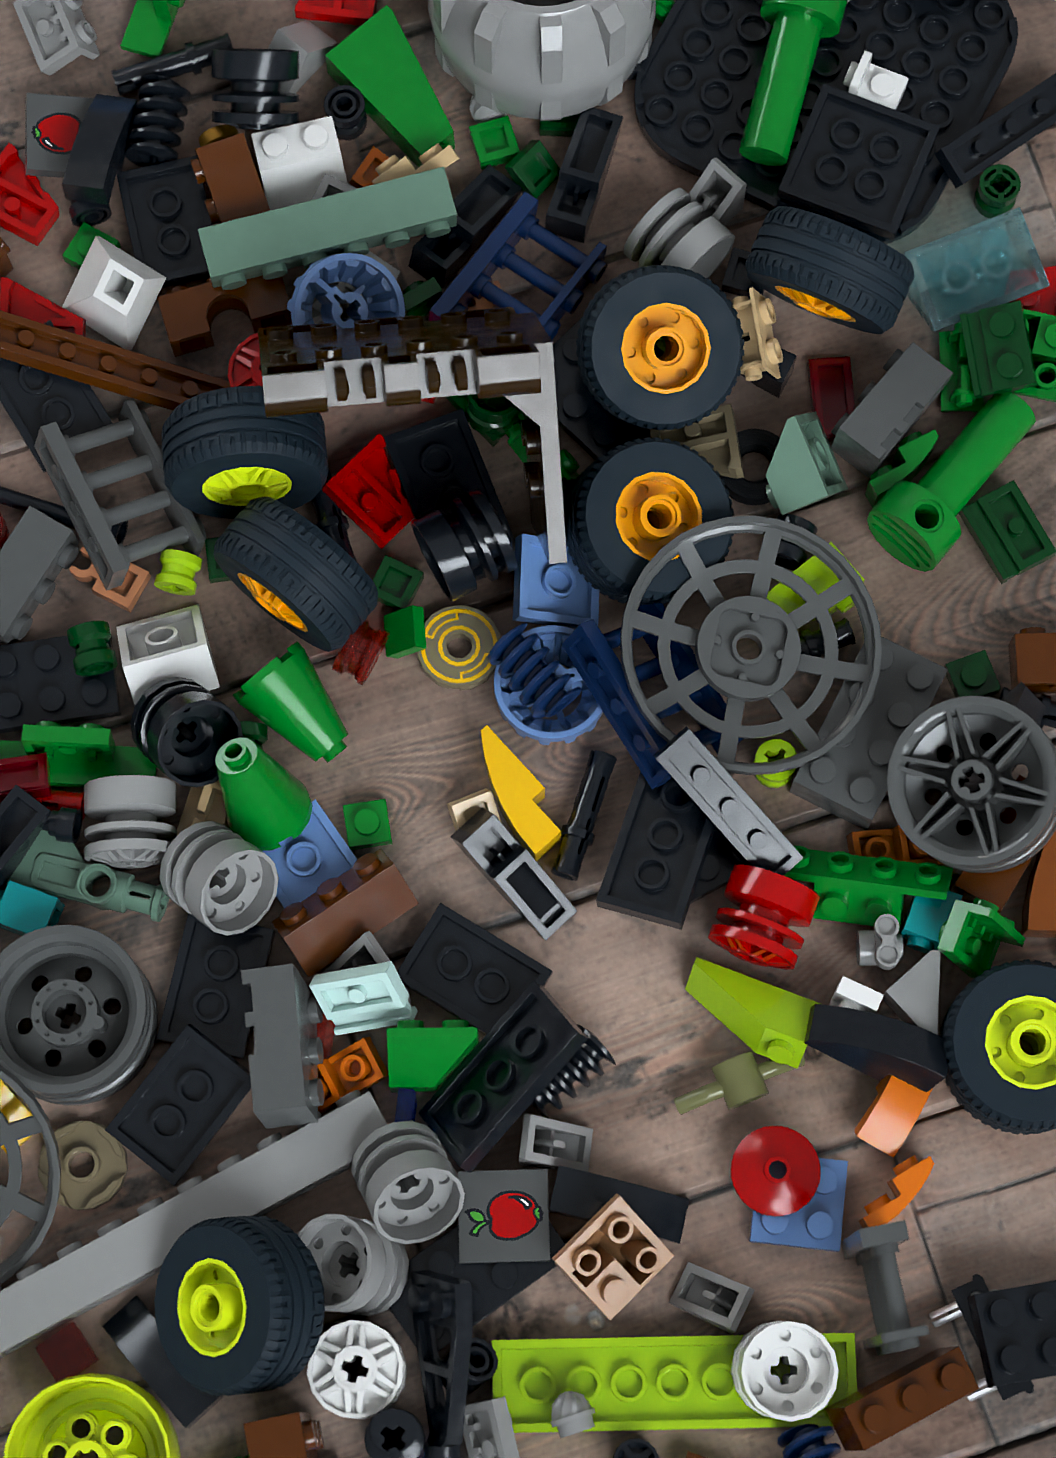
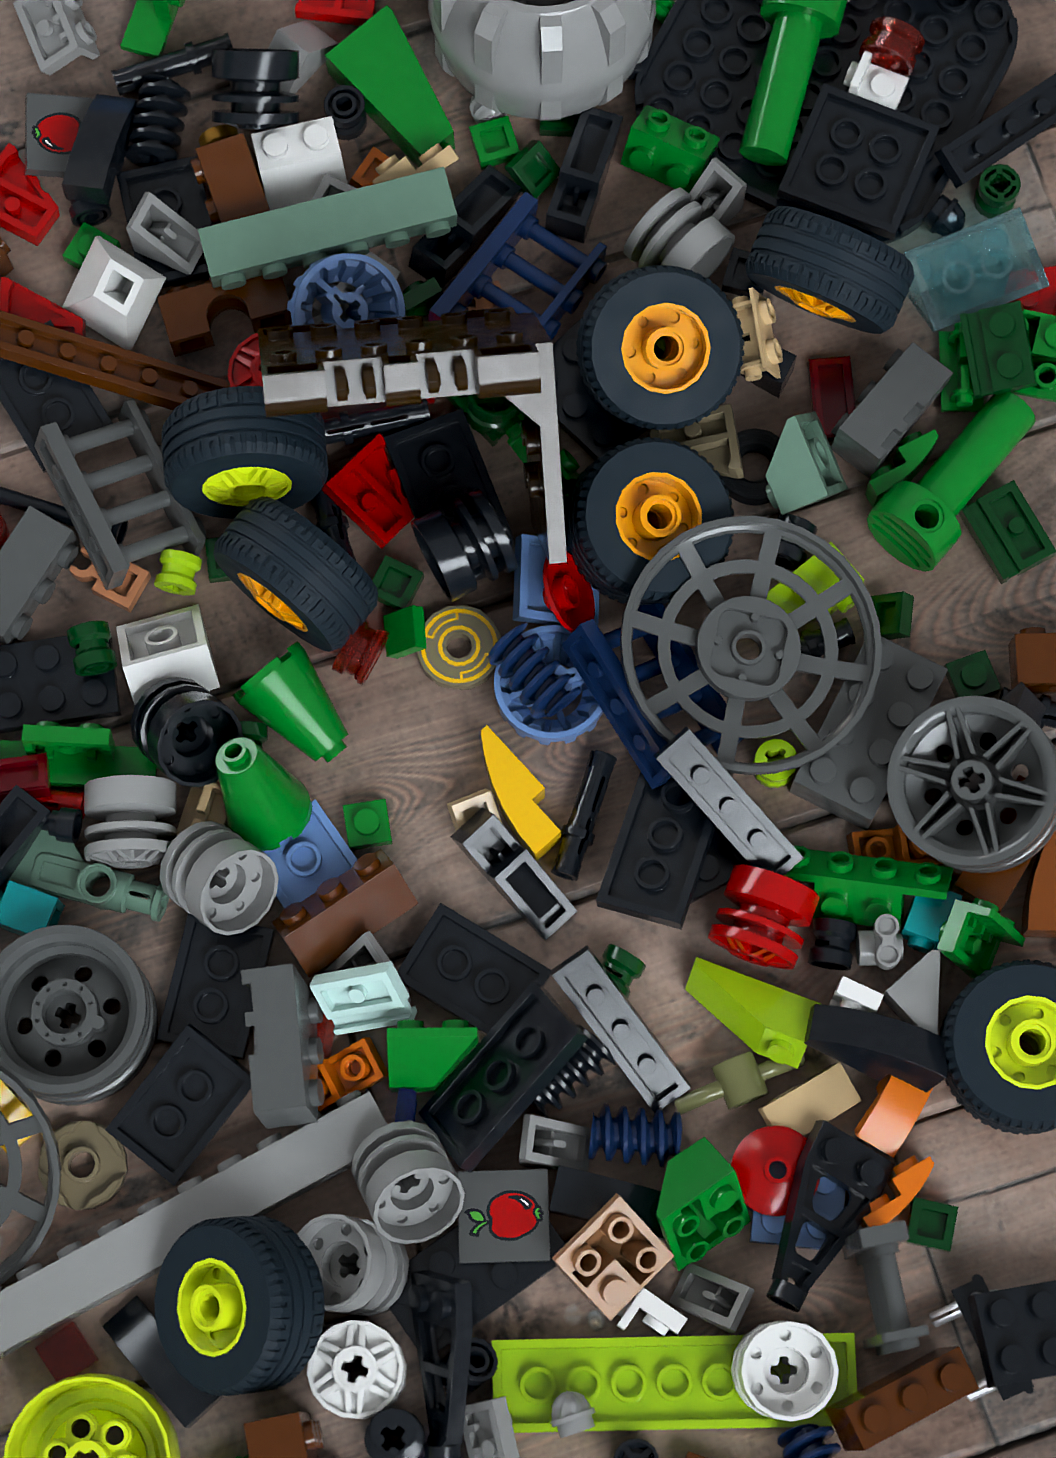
none -> light grey slope [126,192,203,274]
none -> black pin [323,398,431,445]
none -> red dish [543,551,595,633]
none -> plate [551,945,691,1113]
none -> dark blue piece [588,1104,682,1168]
none -> dark green wheel [602,944,646,998]
none -> white bracket [617,1287,688,1336]
none -> green bracket [620,105,720,194]
none -> green slope [656,1136,751,1271]
none -> tan slope [758,1062,862,1136]
none -> black plate [766,1120,895,1312]
none -> black wheel [808,918,858,971]
none -> clear red wheel [859,17,925,77]
none -> dark green plate [871,591,914,640]
none -> dark green plate [904,1197,959,1252]
none -> black plate [923,194,965,238]

